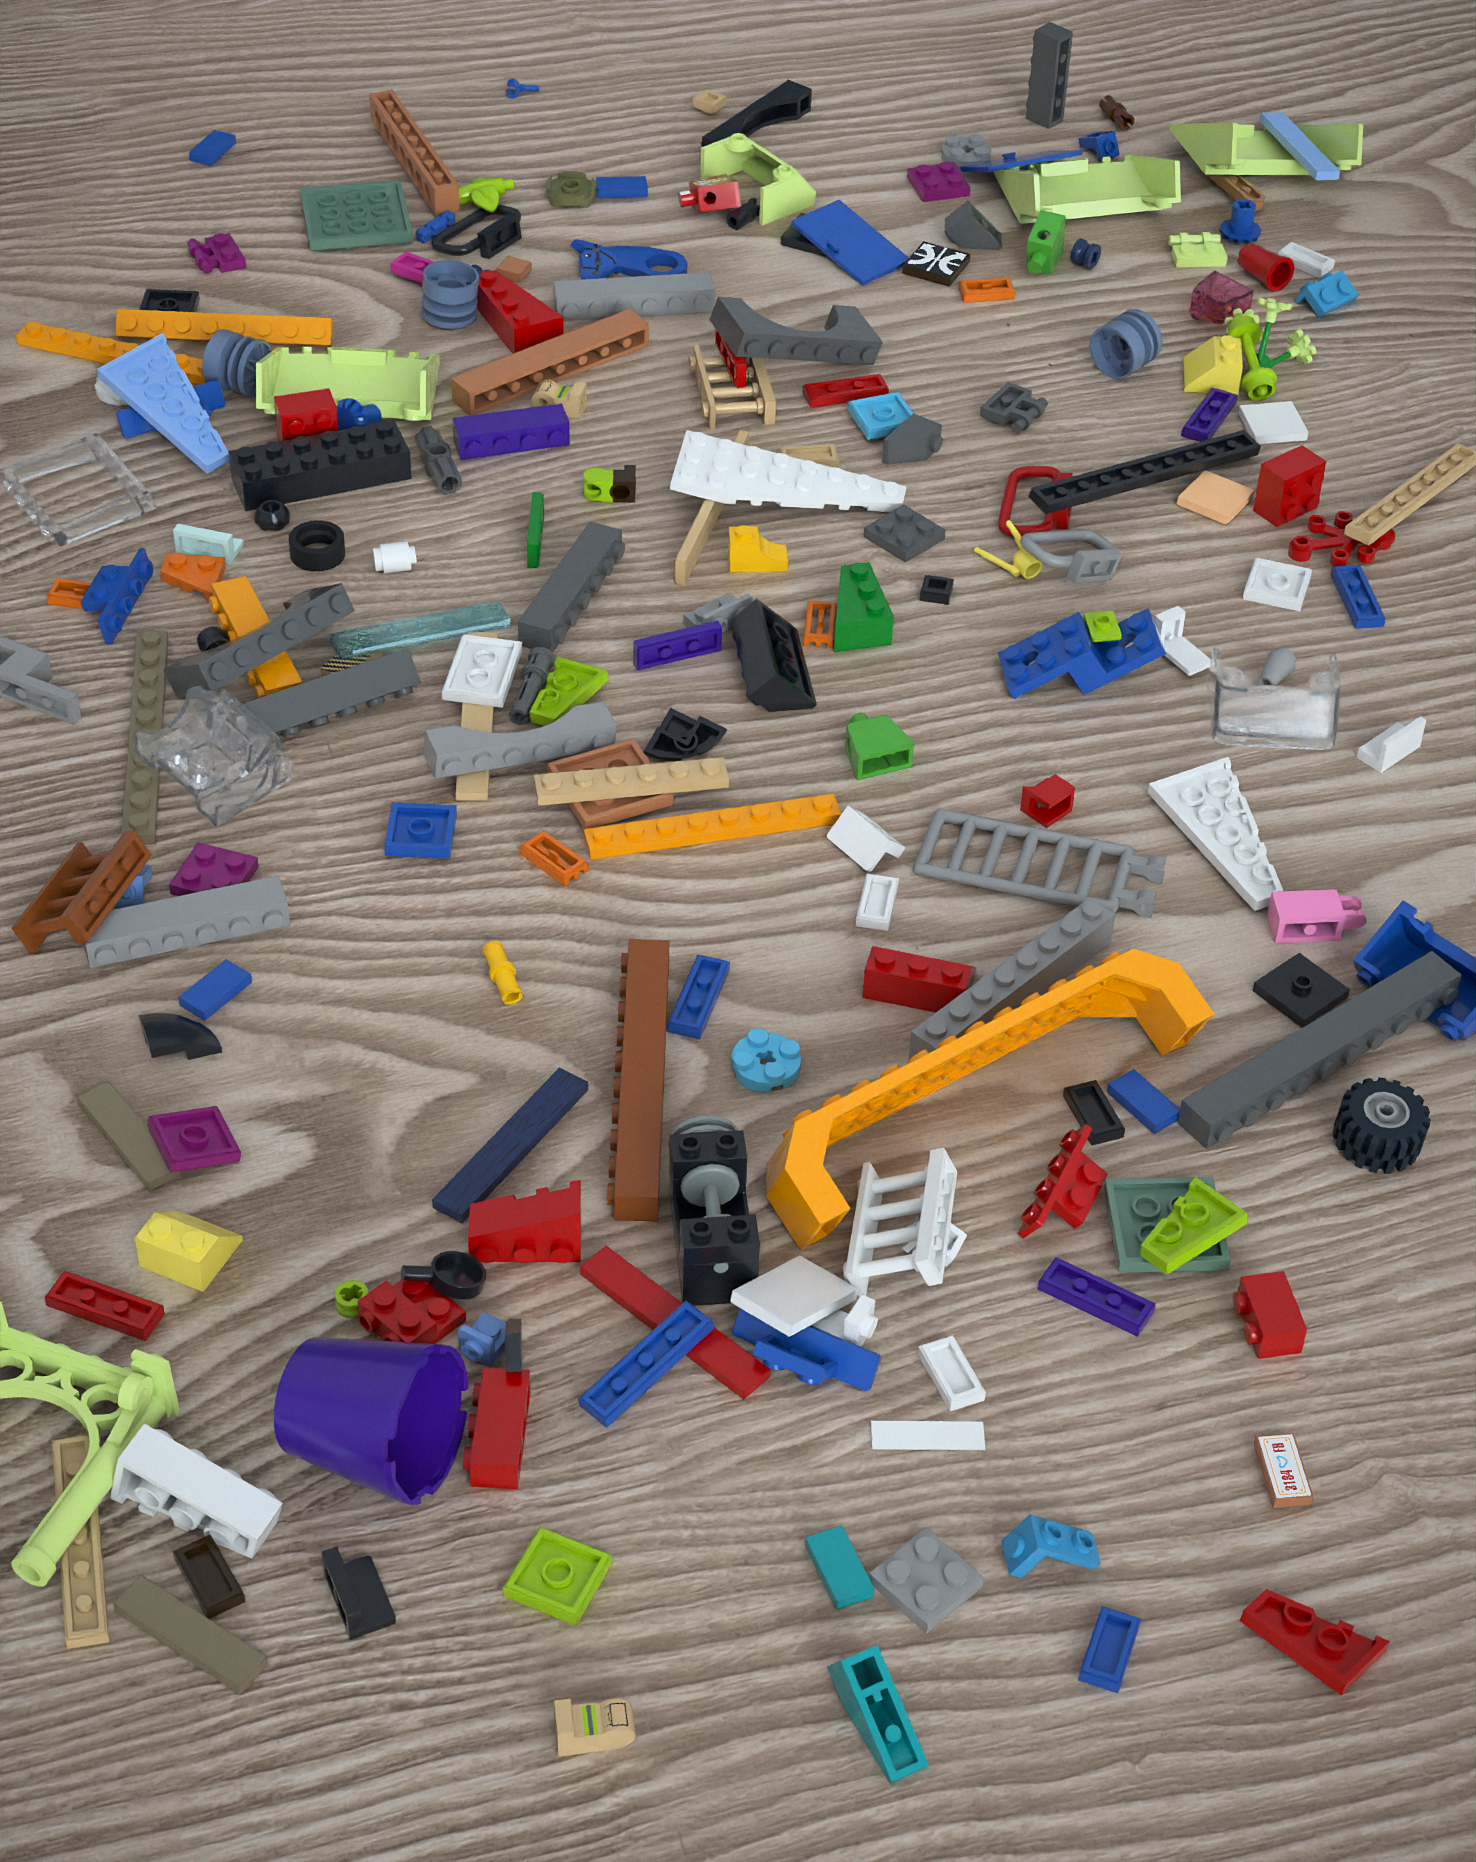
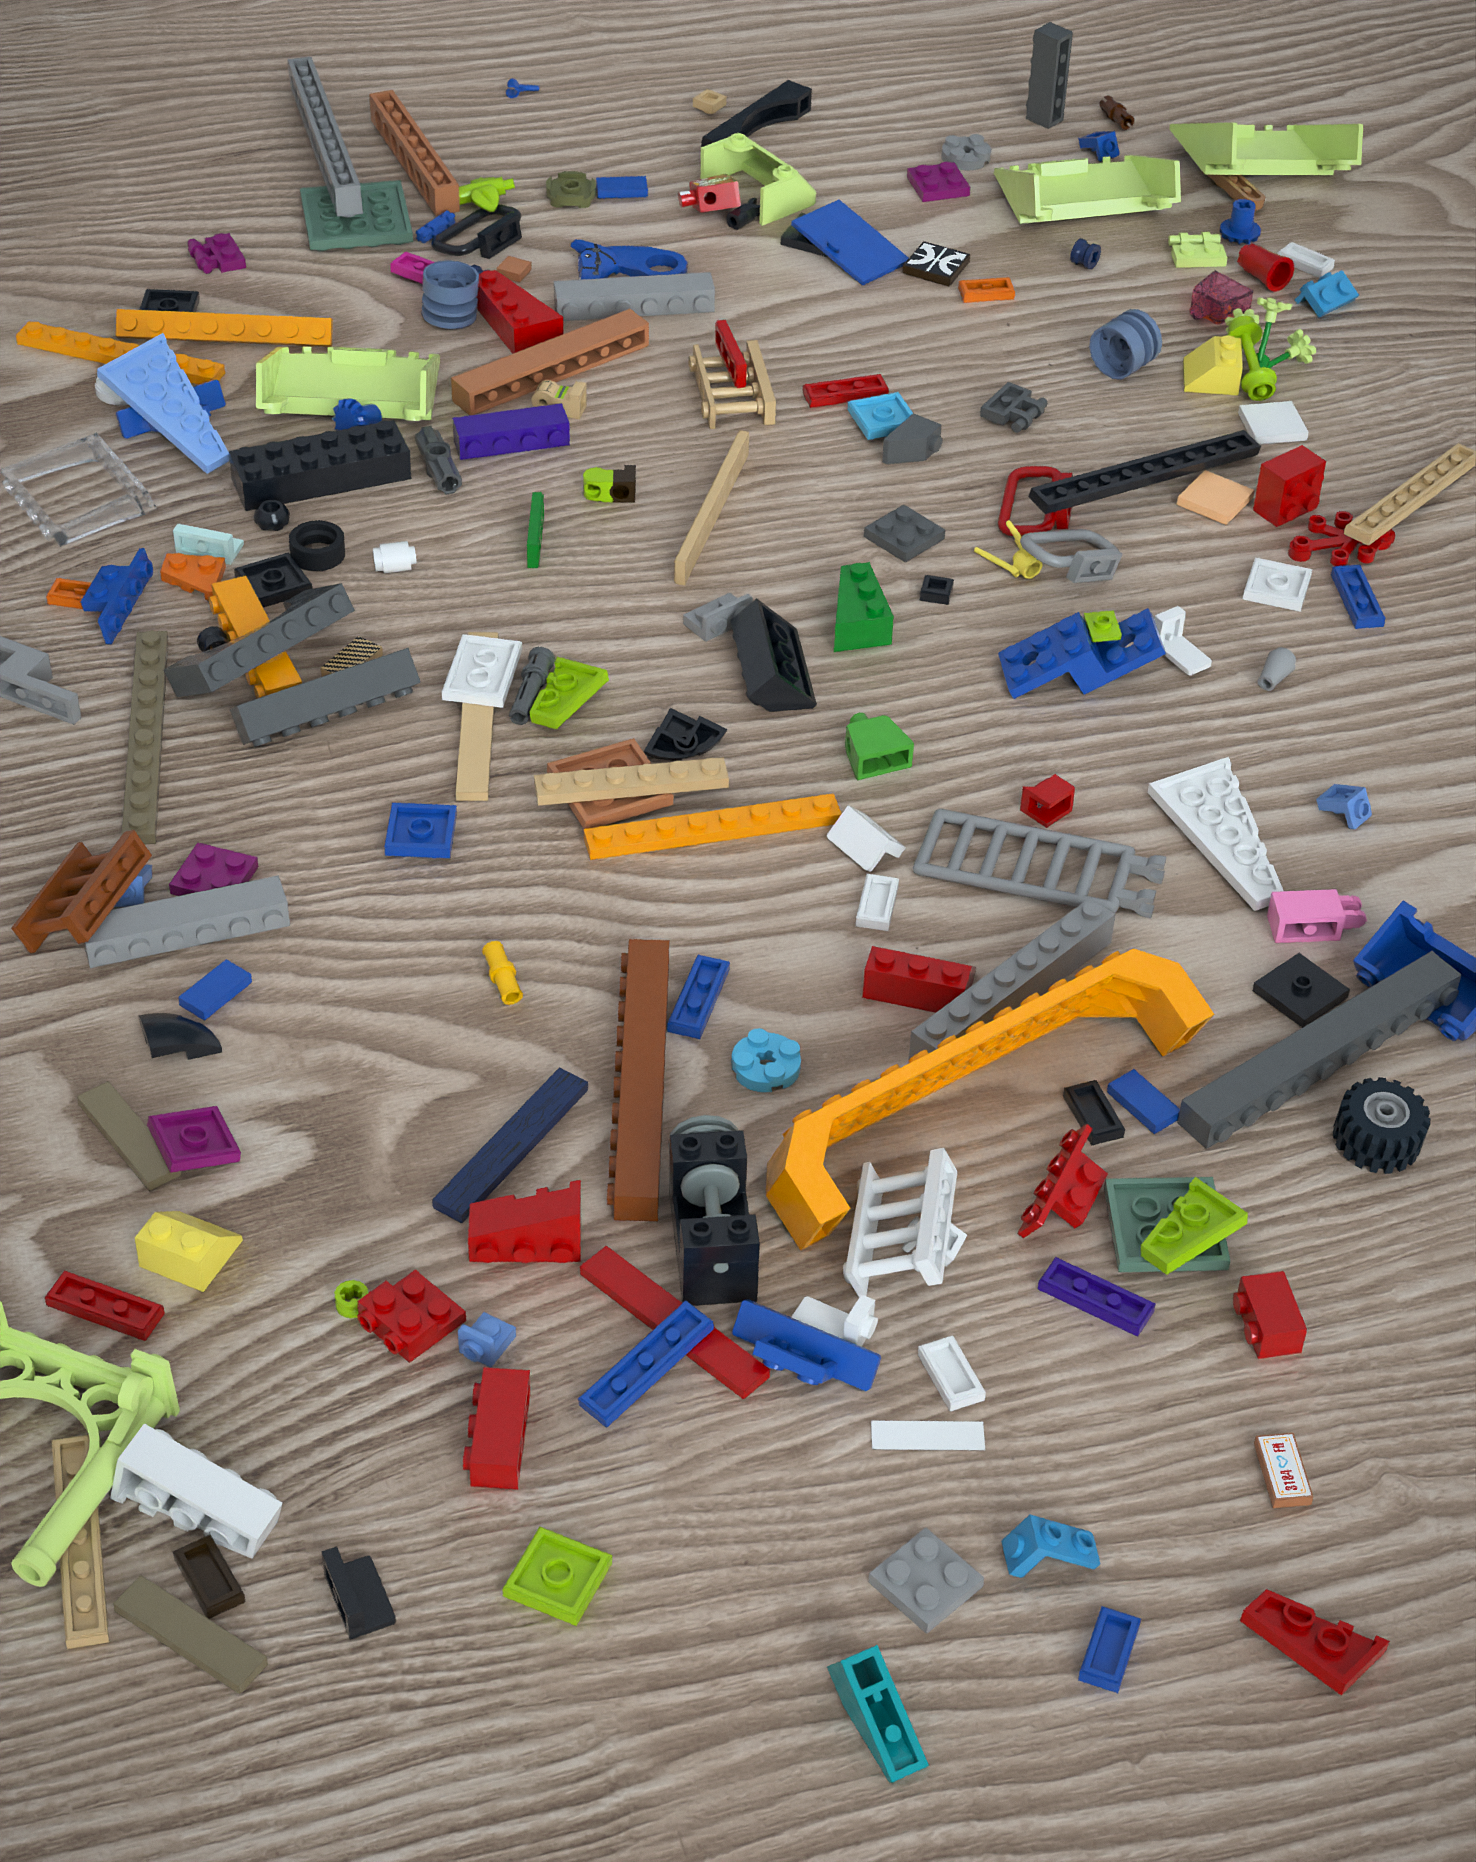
clear piece [134,685,293,827] -> none
blue tile [189,130,236,166] -> none
sand blue wheel [202,329,272,398] -> none
red brick [274,388,338,442] -> none
dark purple cone [274,1337,469,1505] -> none
clear light blue tile [330,601,510,660] -> none
black piece [401,1251,486,1300] -> none
light grey arch [423,701,617,779] -> none
black tile [505,1319,522,1372] -> none
dark grey brick [518,522,625,653] -> none
orange tile [520,831,589,886] -> none
tan leg [554,1698,636,1757] -> none
dark purple tile [633,621,722,671] -> none
white wing [670,430,906,512] -> none
dark grey arch [709,297,883,365] -> none
yellow arch [728,525,788,573] -> none
white tile [730,1256,859,1337] -> none
tan tile [779,444,839,468] -> none
orange tile [803,601,837,648] -> none
teal tile [805,1525,875,1610] -> none
dark grey slope [944,201,1002,250] -> none
blue container [960,150,1082,172] -> none
bright green torso [1026,210,1066,274] -> none
dark purple tile [1181,387,1238,442] -> none
clear windscreen [1207,647,1340,750] -> none
light blue tile [1259,112,1340,180] -> none
white panel [1357,716,1426,773] -> none
none -> black tile [234,552,313,608]
none -> light grey brick [287,57,363,218]
none -> medium blue bracket [1316,784,1372,829]

